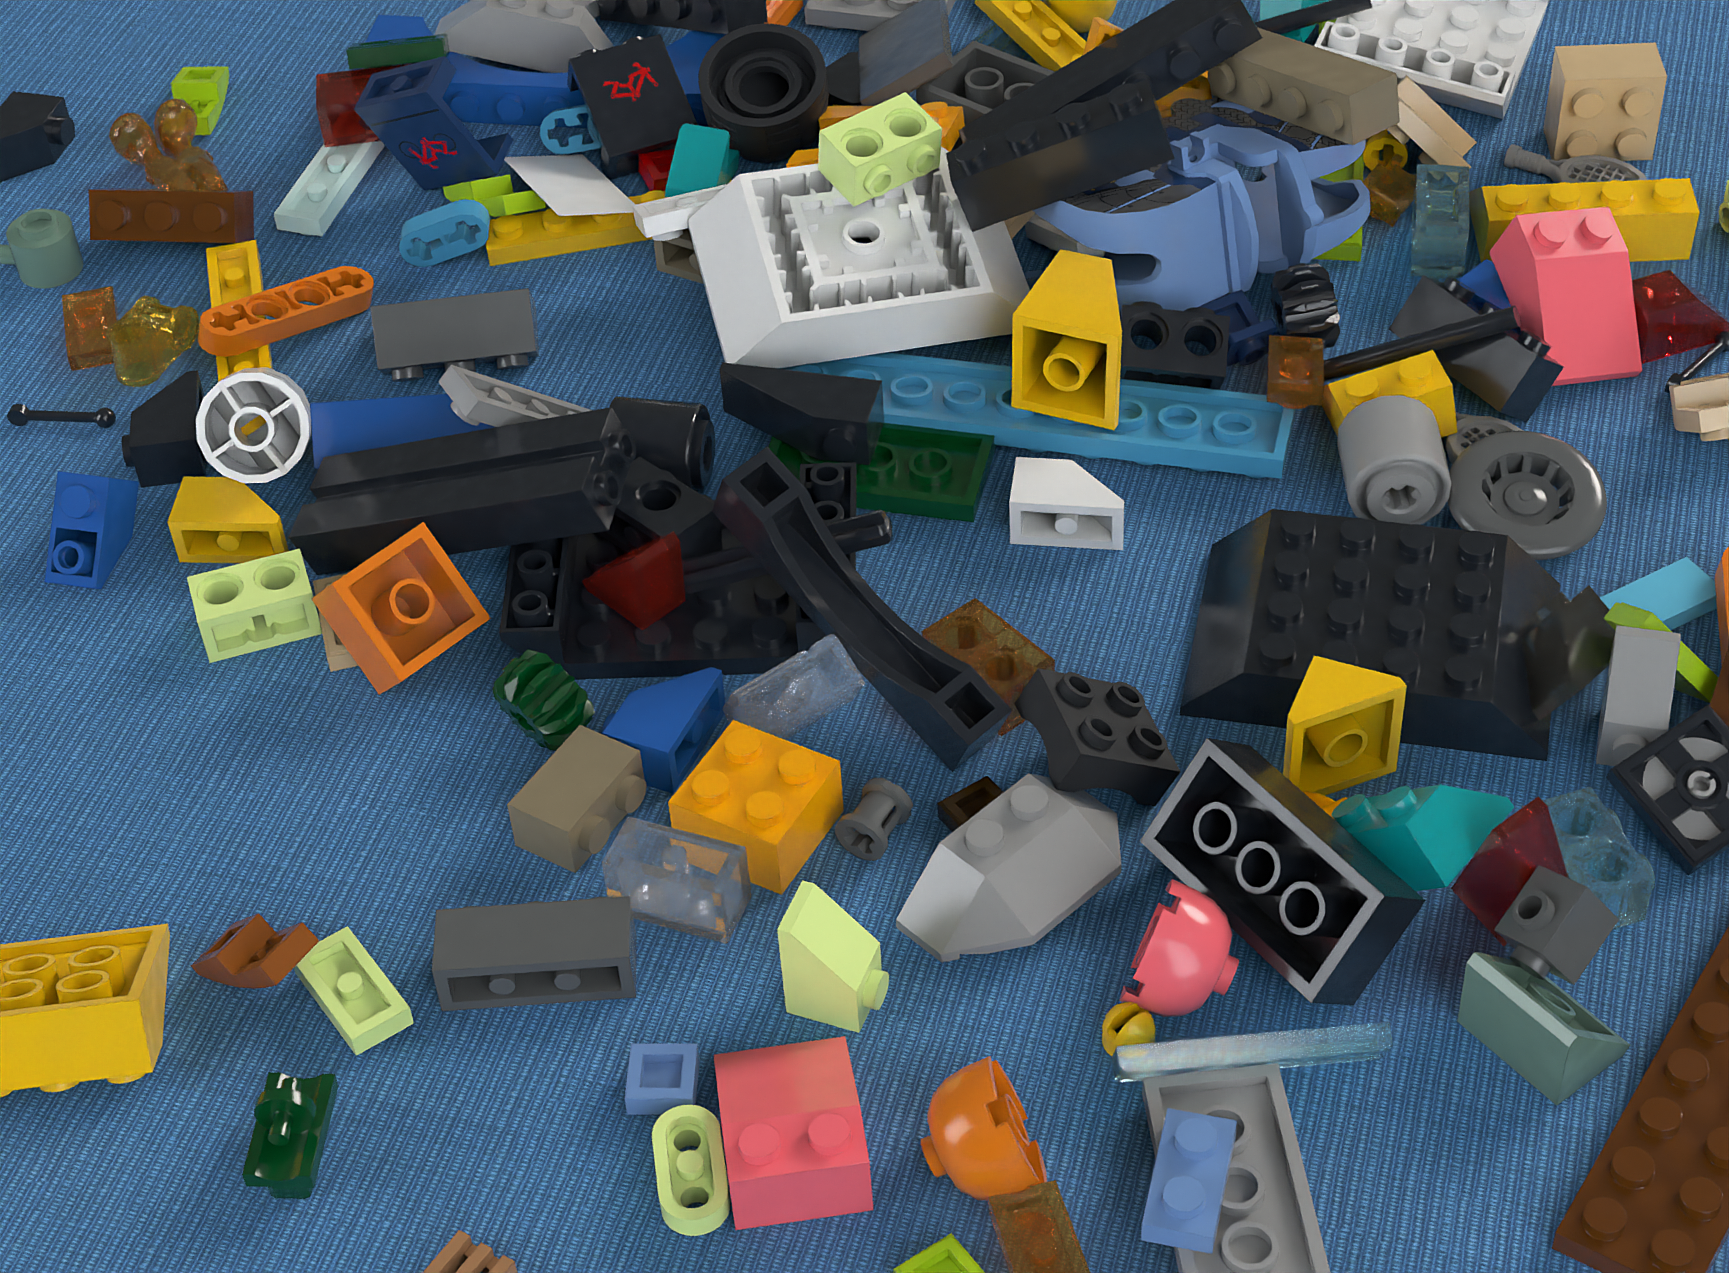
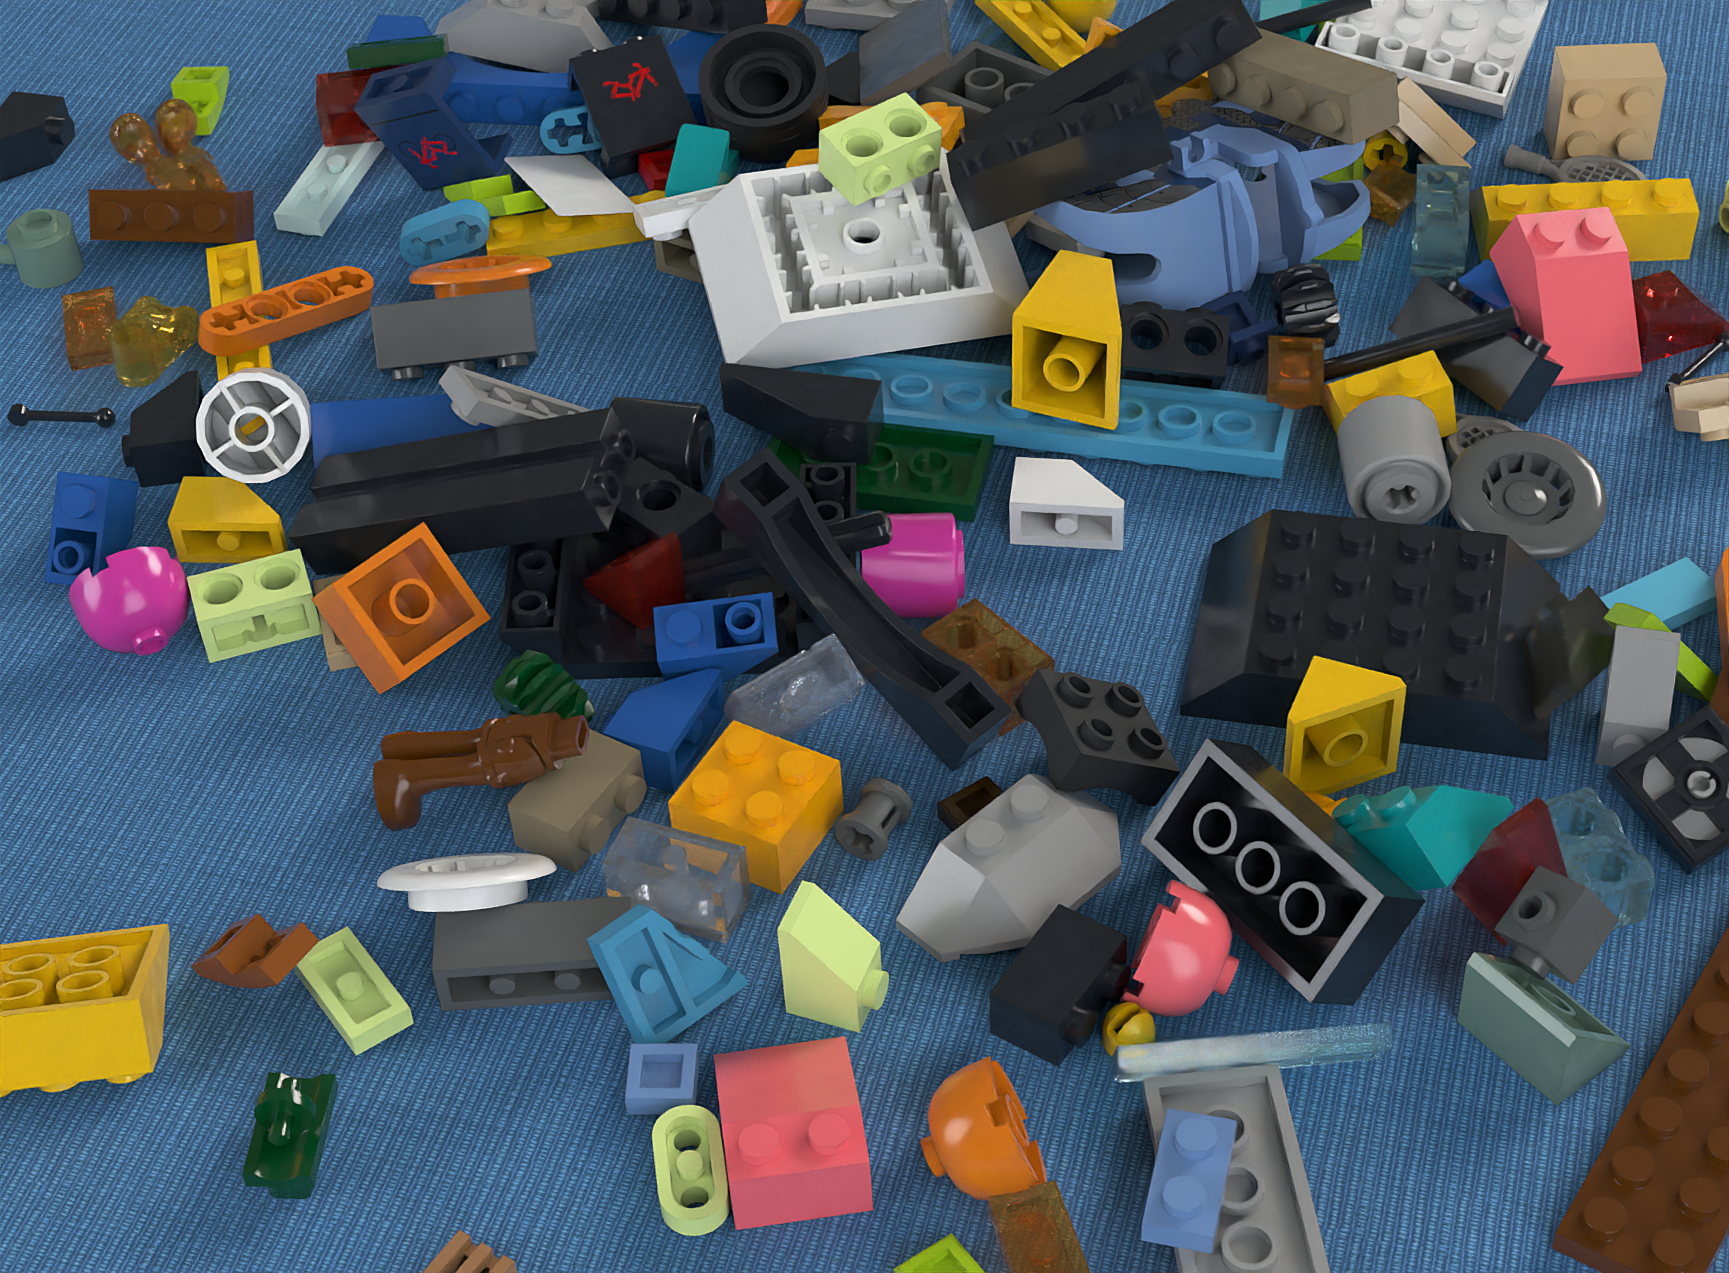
none -> dark pink cylinder [69,547,191,655]
none -> reddish brown piece [373,712,589,832]
none -> white wheel [377,853,557,912]
none -> orange wheel [409,254,552,299]
none -> dark azure wing [586,904,749,1044]
none -> blue slope [653,592,779,683]
none -> dark pink piece [859,513,965,618]
none -> black brick [989,904,1131,1067]

